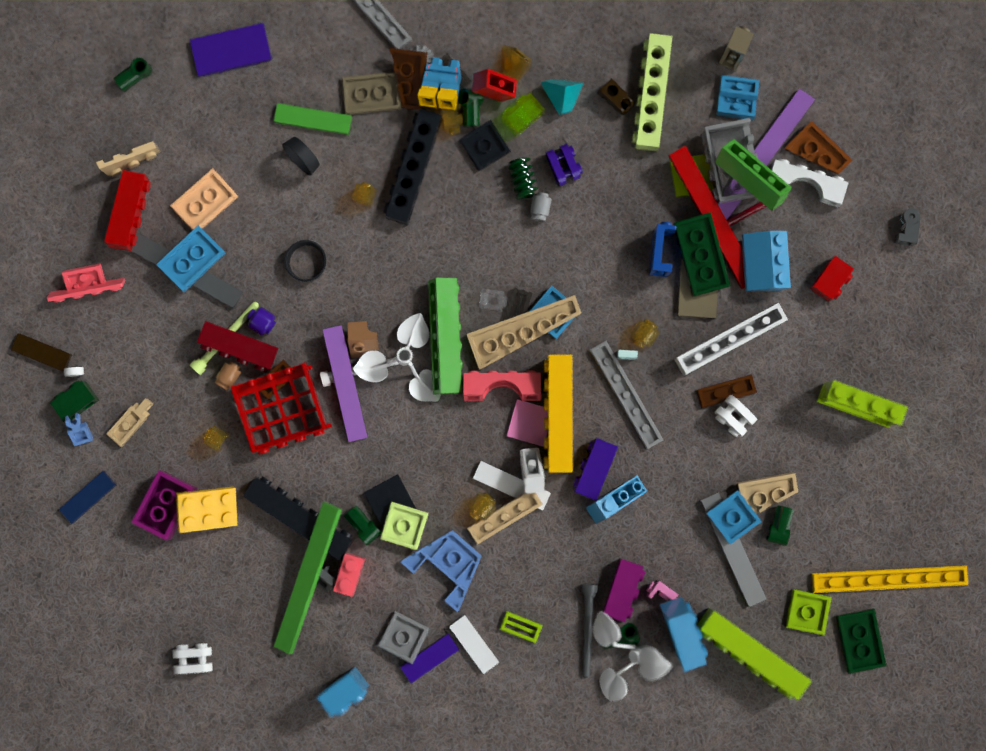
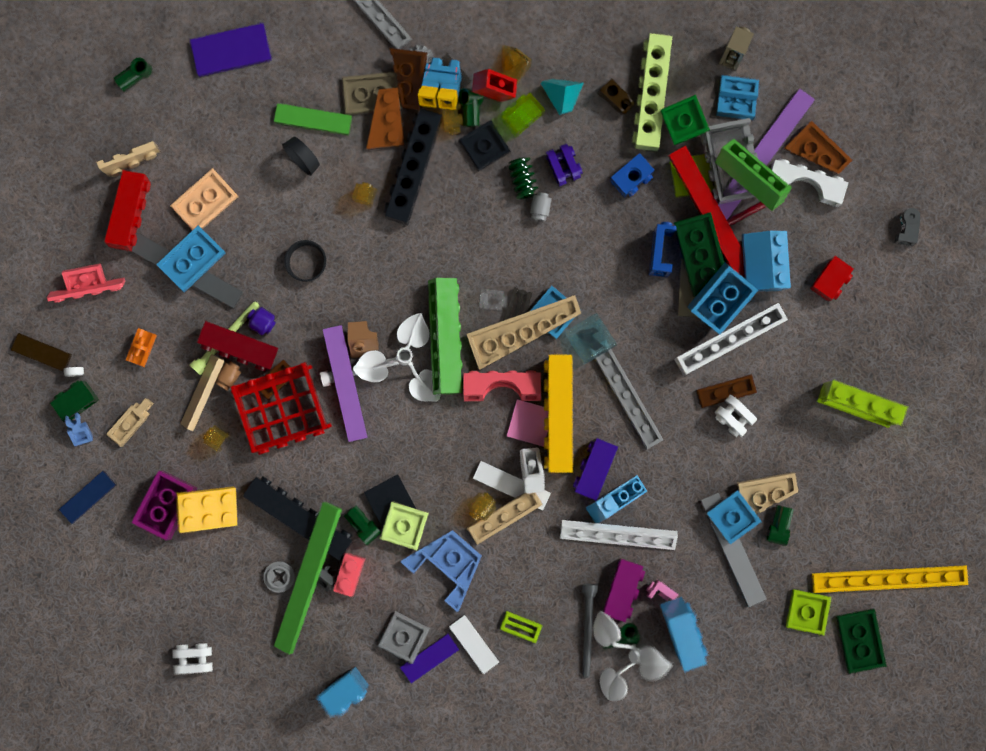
light aqua tile [617,350,638,360] -> none
clear yellow head [631,319,659,348] -> none
lime brick [697,608,812,700] -> none
none -> orange hips [125,328,157,367]
none -> tan tile [181,354,224,431]
none -> light grey gear [264,561,295,593]
none -> dark orange wing [366,88,404,149]
none -> white tile [560,520,678,550]
none -> clear light blue tile [564,313,617,365]
none -> blue brick [610,153,655,198]
none -> green tile [660,95,710,146]
none -> dark azure brick [687,263,758,335]

